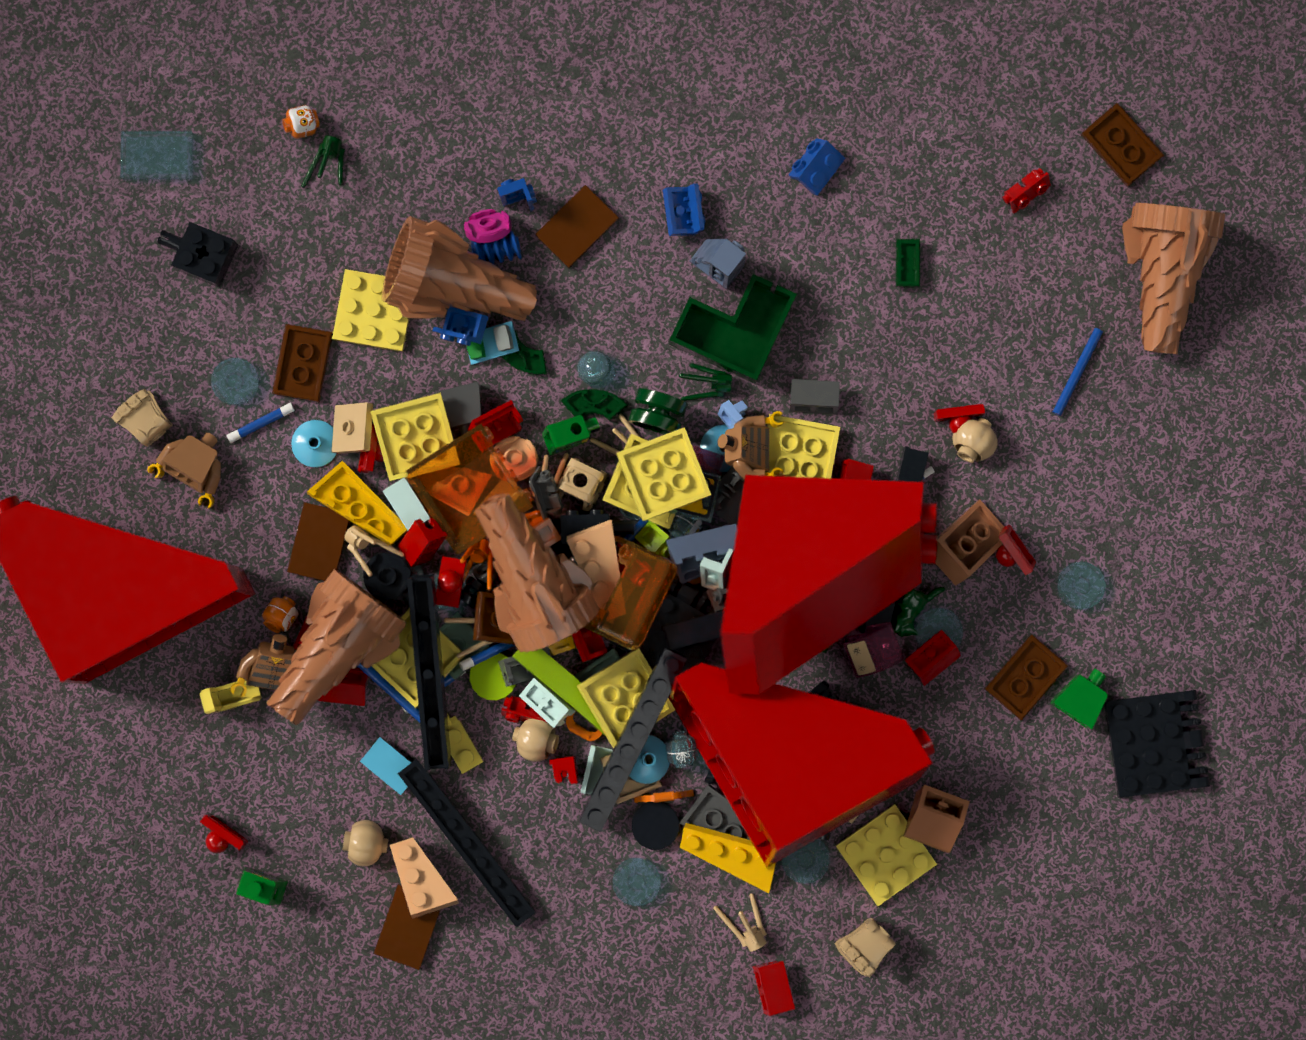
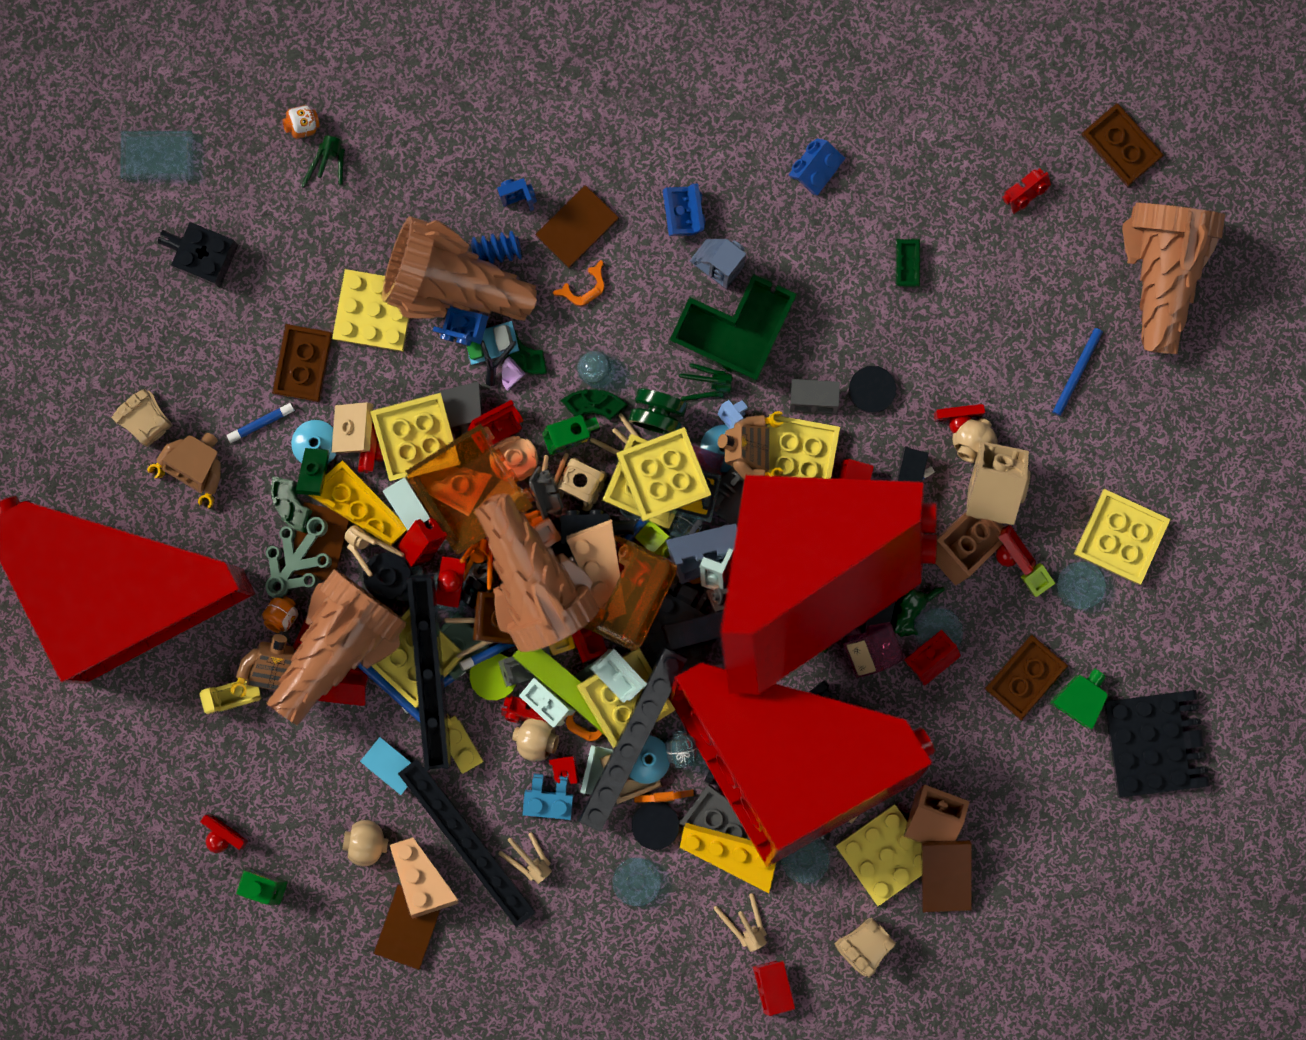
clear light blue tile [211,358,259,405] -> none
dark pink tile [464,209,512,243] -> none
none -> sand green plant [265,517,332,598]
none -> dark green tile [271,476,312,533]
none -> dark green plate [296,448,330,496]
none -> black plant [480,340,516,386]
none -> tan plant [498,832,552,884]
none -> lavender tile [502,356,526,391]
none -> dark azure plate [523,773,573,820]
none -> orange helmet [553,260,605,307]
none -> light aqua hinge [590,649,647,703]
none -> black tile [848,366,896,414]
none -> reddish brown tile [921,840,972,912]
none -> tan brick [966,441,1030,525]
none -> lime plate [1021,563,1055,597]
none -> light yellow plate [1073,489,1170,585]

